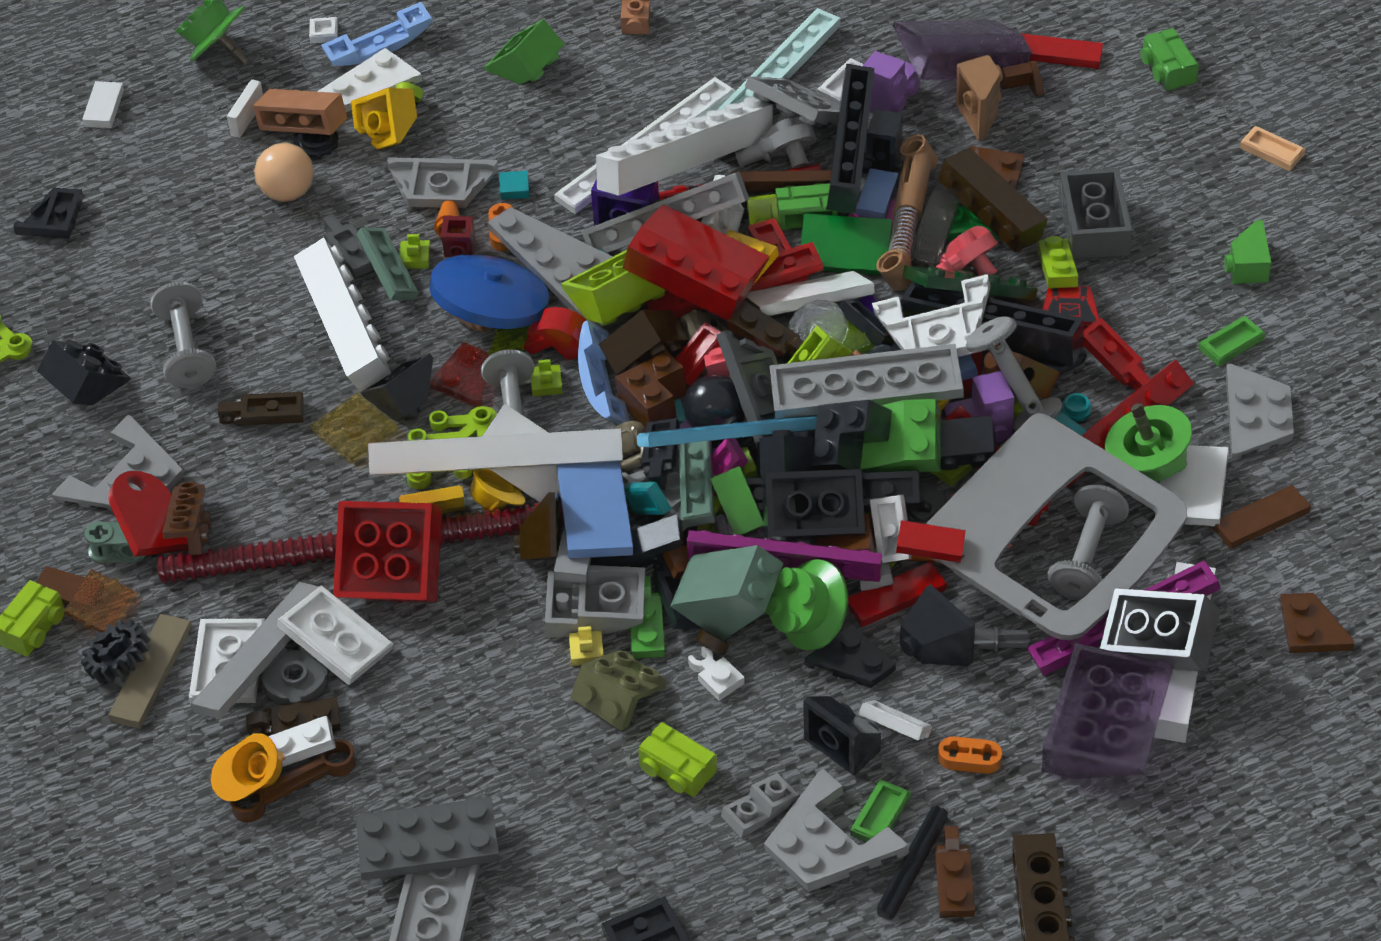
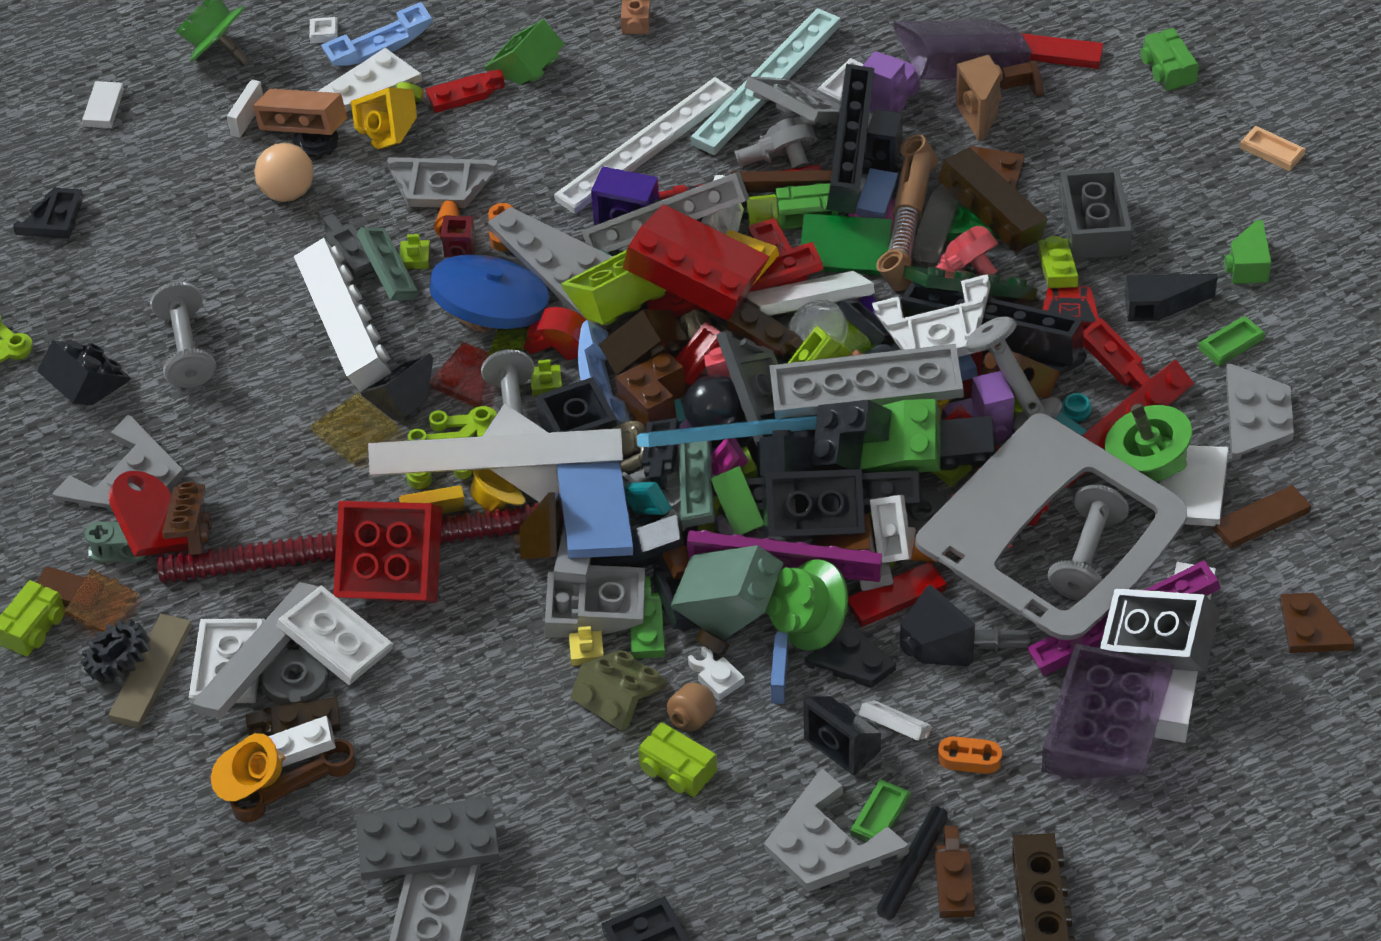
dark brown hinge [218,392,304,425] -> none
teal tile [499,170,530,200] -> none
white brick [596,97,773,195] -> none
light grey slope [721,773,798,838] -> none
red tile [896,520,966,563] -> none
none -> red hinge [425,69,505,113]
none -> black slope [536,377,617,433]
none -> medium nougat head [667,682,716,732]
none -> medium blue tile [771,632,789,704]
none -> black slope [1125,274,1218,321]

